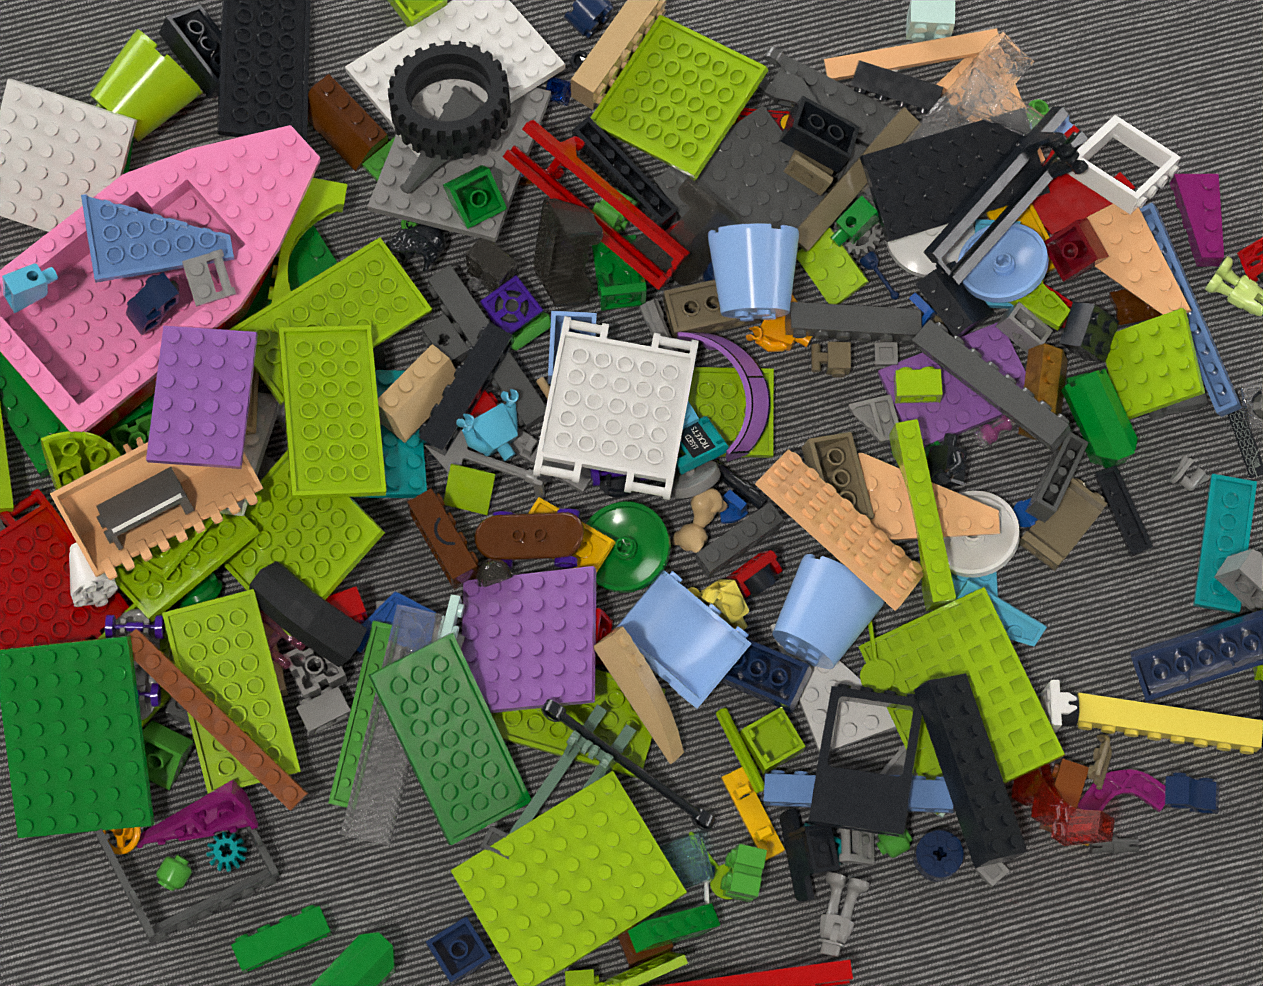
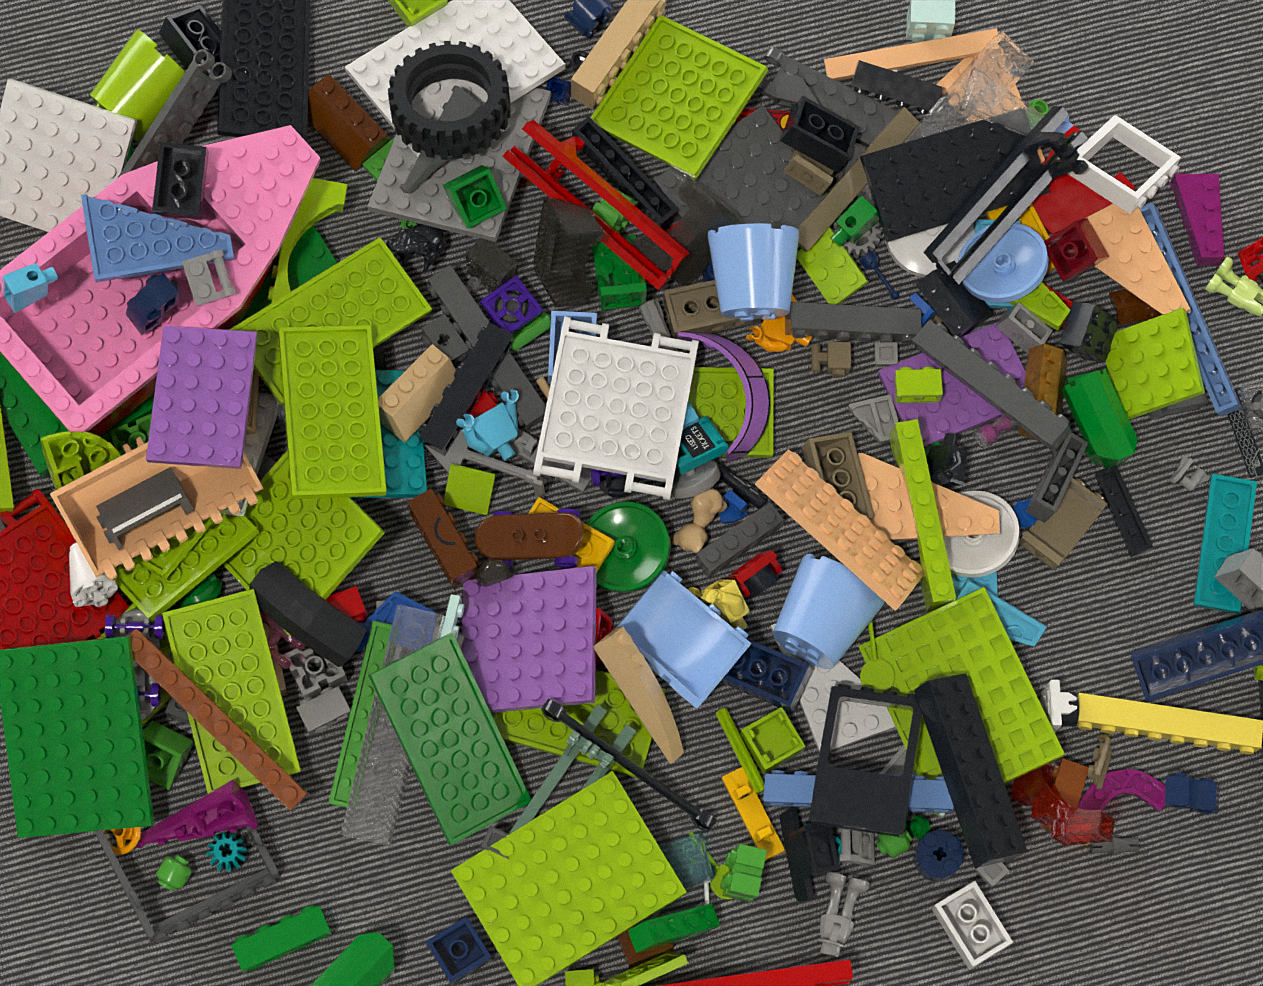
none -> dark grey hinge [118,49,232,178]
none -> black brick [152,142,209,220]
none -> green plate [910,816,930,840]
none -> white brick [932,881,1013,970]

